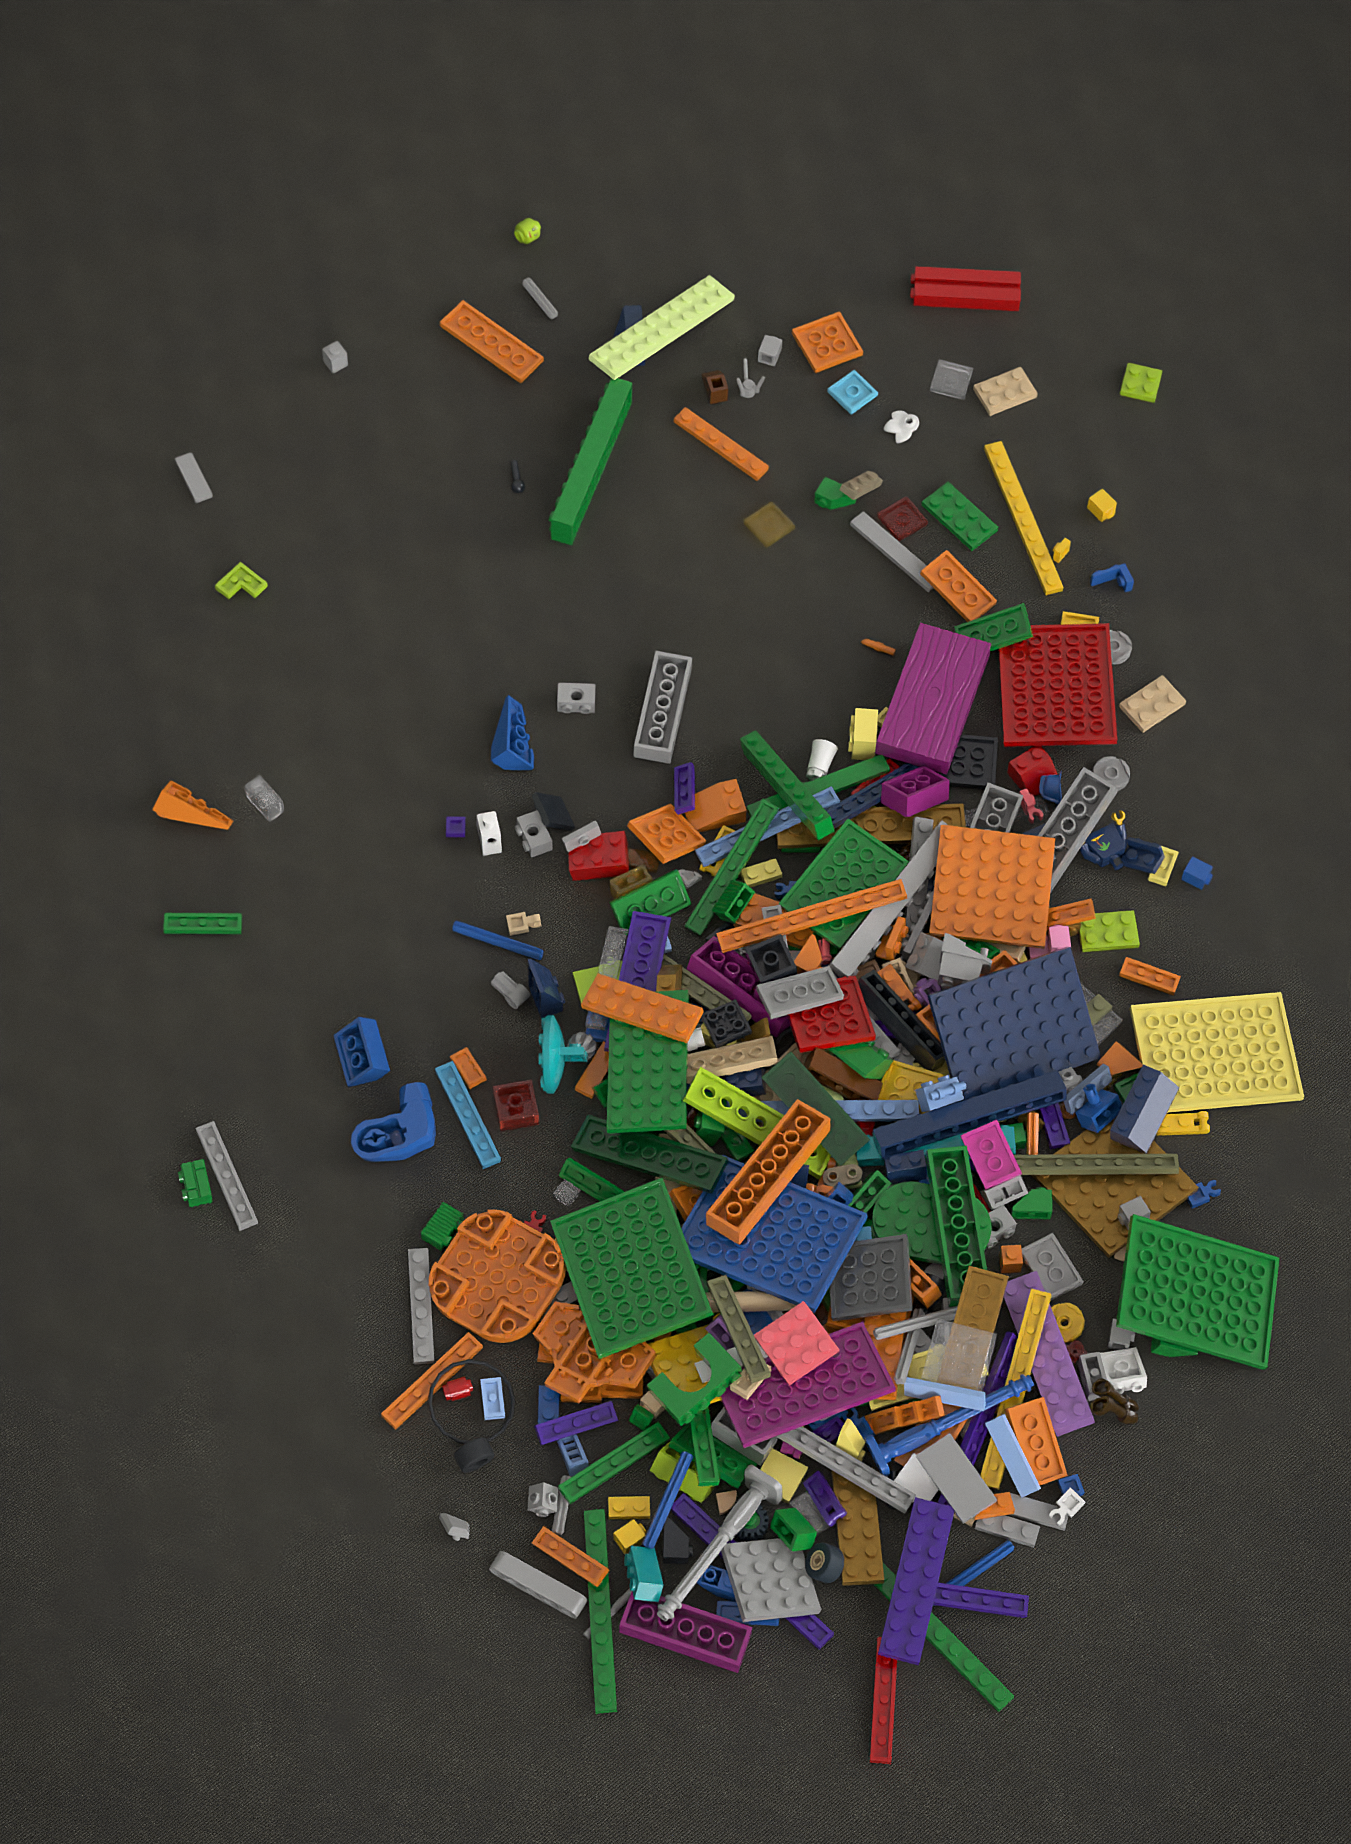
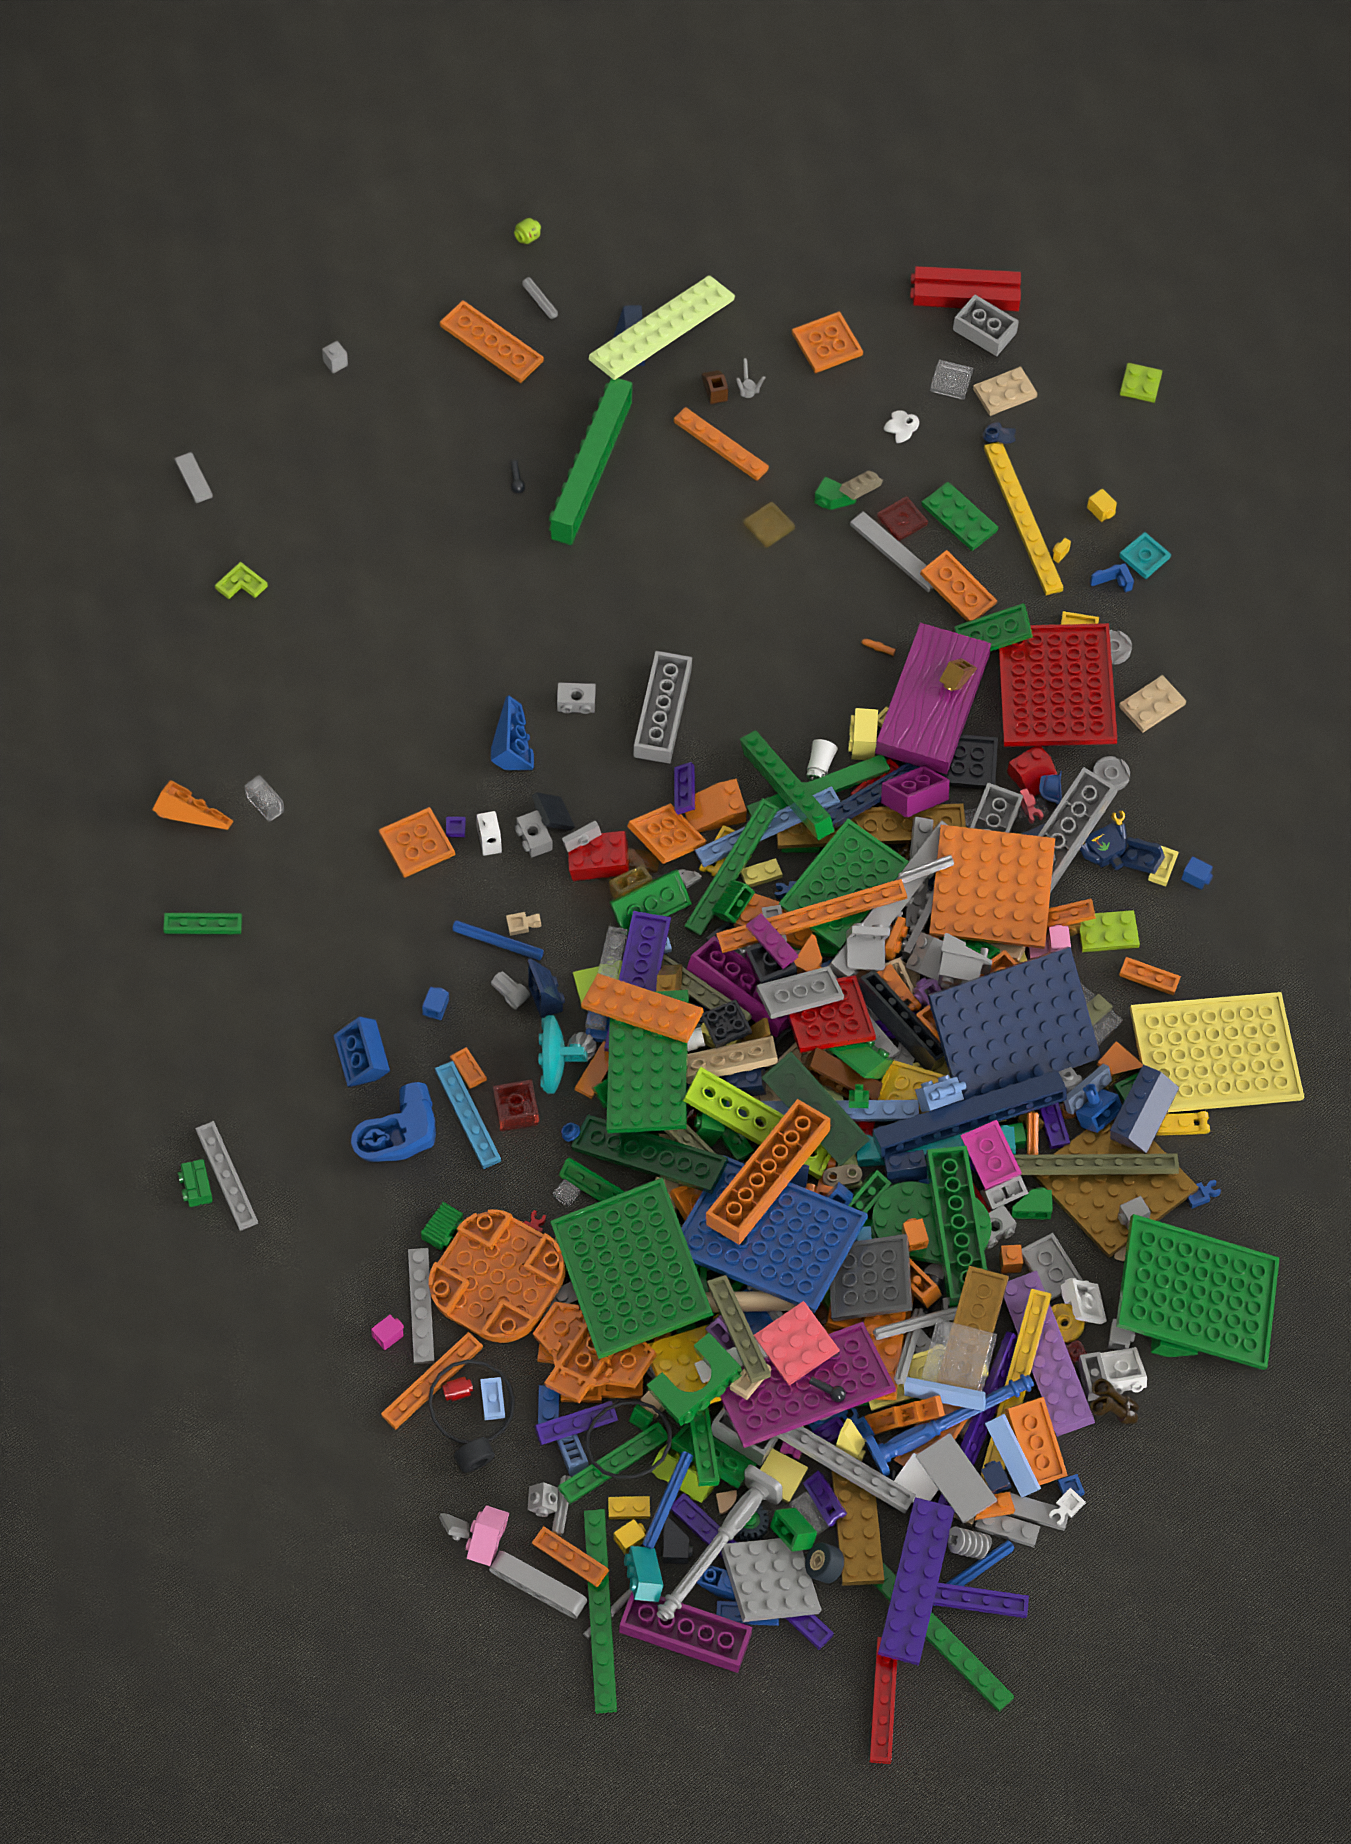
light grey brick [758,335,782,367] -> none
coral pin [818,939,832,965] -> none
medium azure plate [827,370,878,415] -> none
none -> dark pink brick [371,1315,404,1351]
none -> orange plate [379,807,455,878]
none -> blue brick [422,987,449,1020]
none -> bright pink brick [466,1505,509,1566]
none -> blue plate [561,1123,580,1141]
none -> black piece [585,1400,672,1479]
none -> magenta plate [746,913,798,969]
none -> black bar [809,1376,846,1402]
none -> light grey bracket [846,923,890,971]
none -> green tile [849,1084,869,1108]
none -> light grey axle [898,855,954,884]
none -> orange brick [902,1218,929,1252]
none -> pearl gold slope [939,658,977,691]
none -> light grey piece [948,1527,992,1559]
none -> light grey brick [953,295,1019,356]
none -> dark blue brick [981,1461,1012,1494]
none -> dark blue plate [983,422,1016,444]
none -> white plate [1061,1278,1107,1324]
none -> teal plate [1119,532,1171,579]

